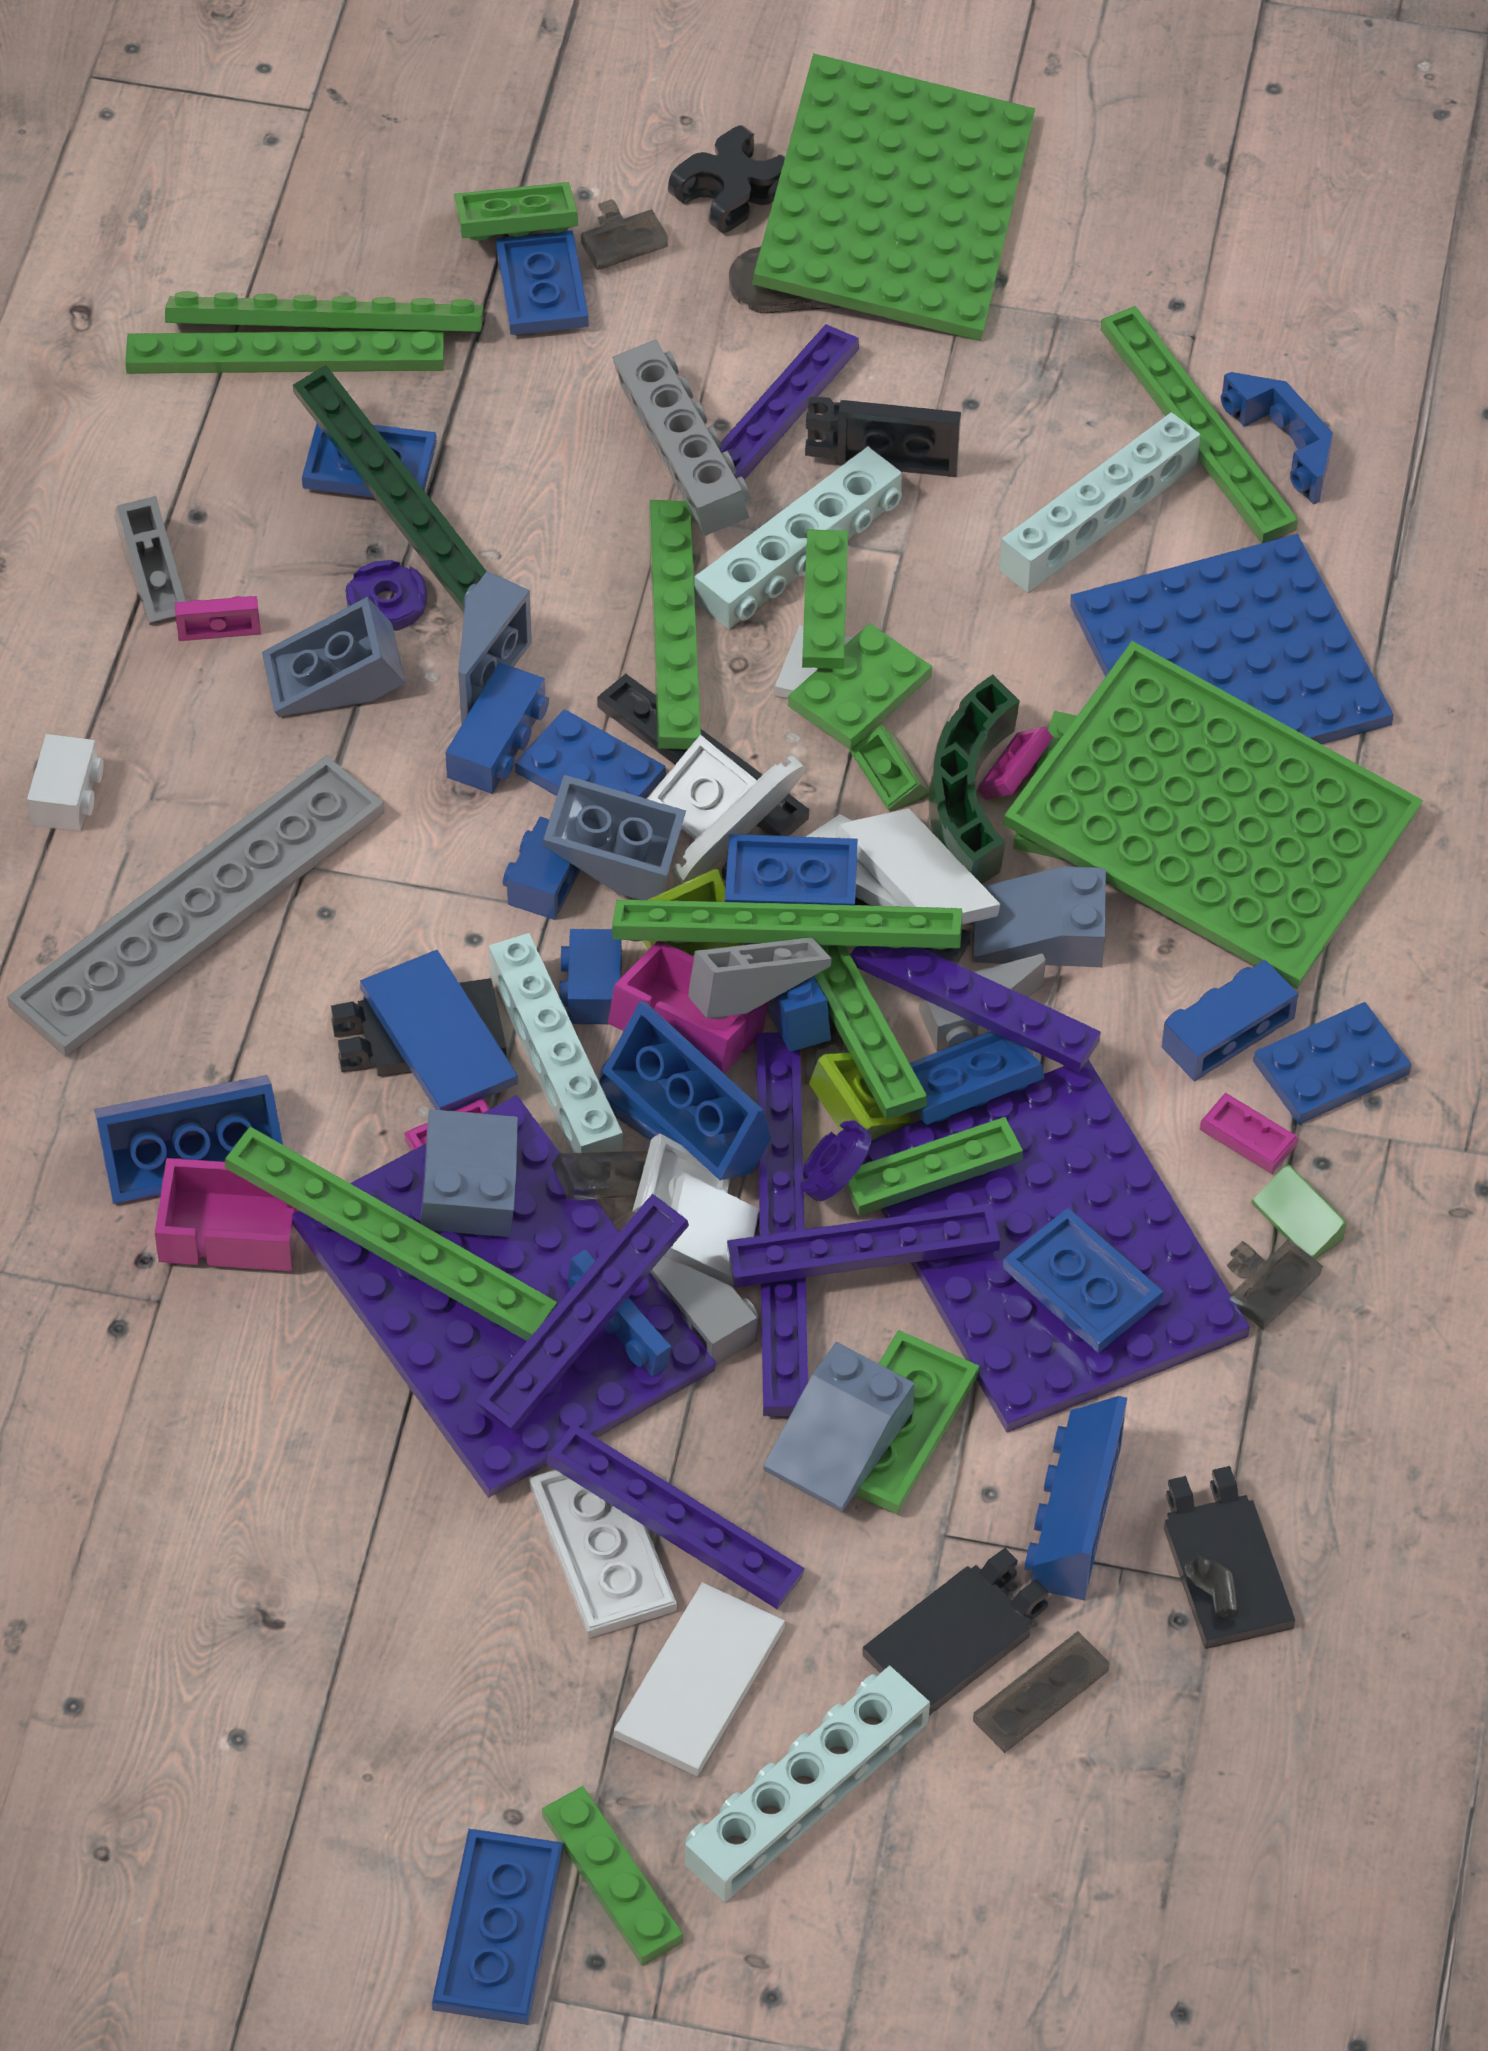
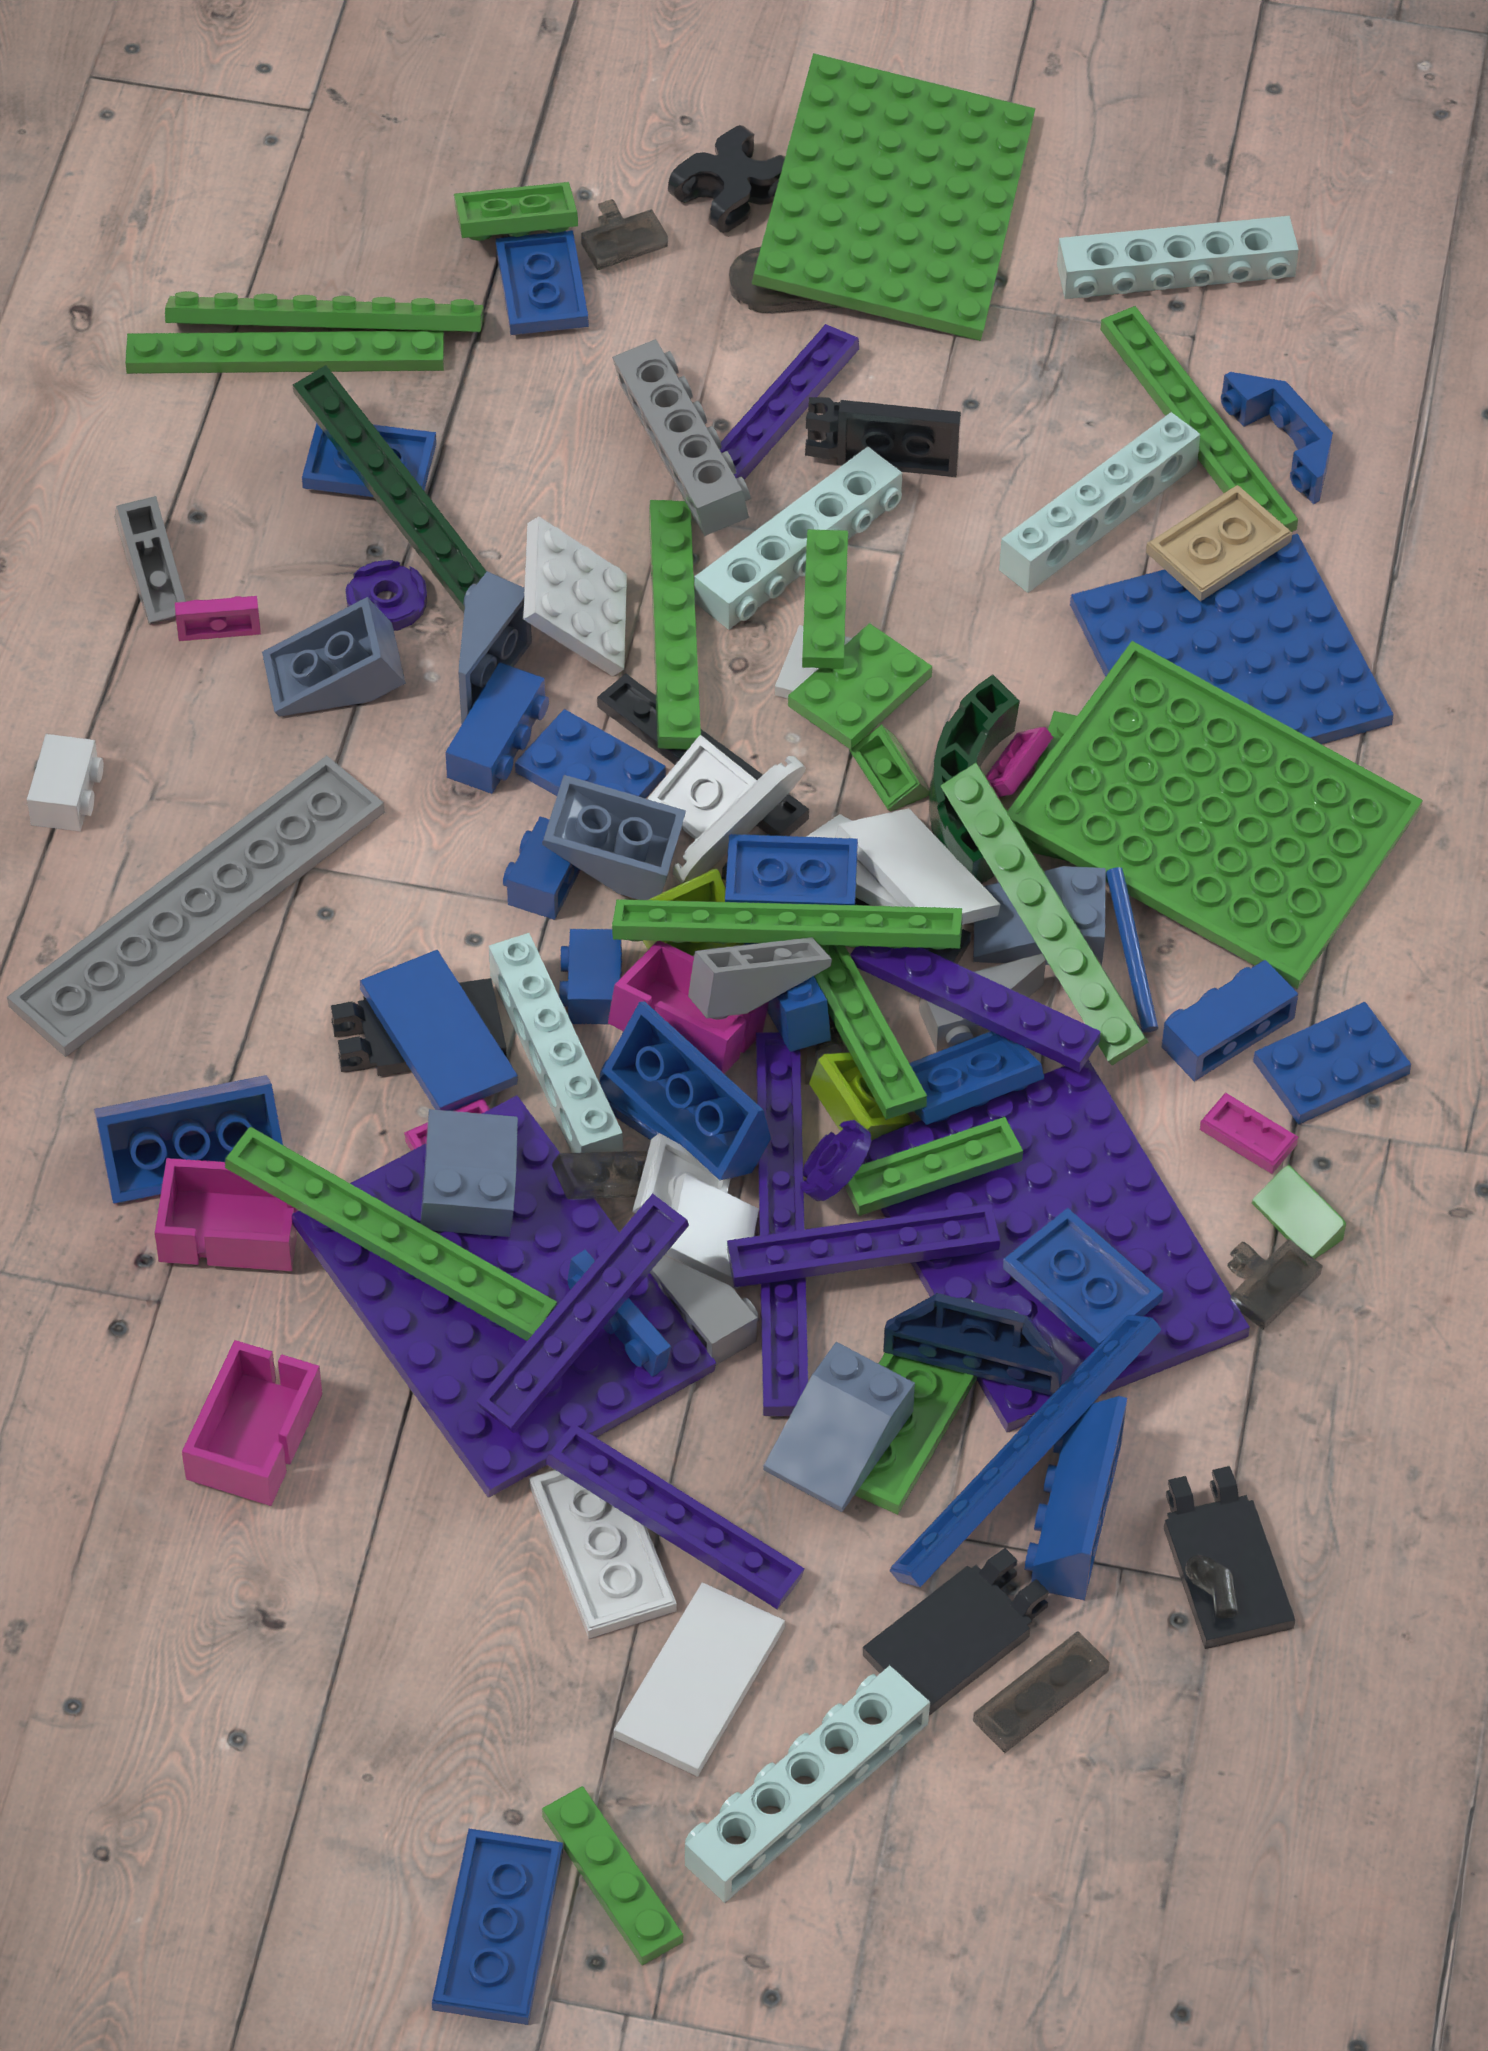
none -> dark pink piece [182,1340,323,1506]
none -> white plate [523,516,627,676]
none -> dark blue wedge [883,1293,1063,1396]
none -> blue tile [889,1315,1162,1587]
none -> bright green plate [940,763,1149,1065]
none -> light aqua brick [1057,216,1299,299]
none -> blue bar [1106,867,1159,1033]
none -> tan tile [1146,485,1292,601]

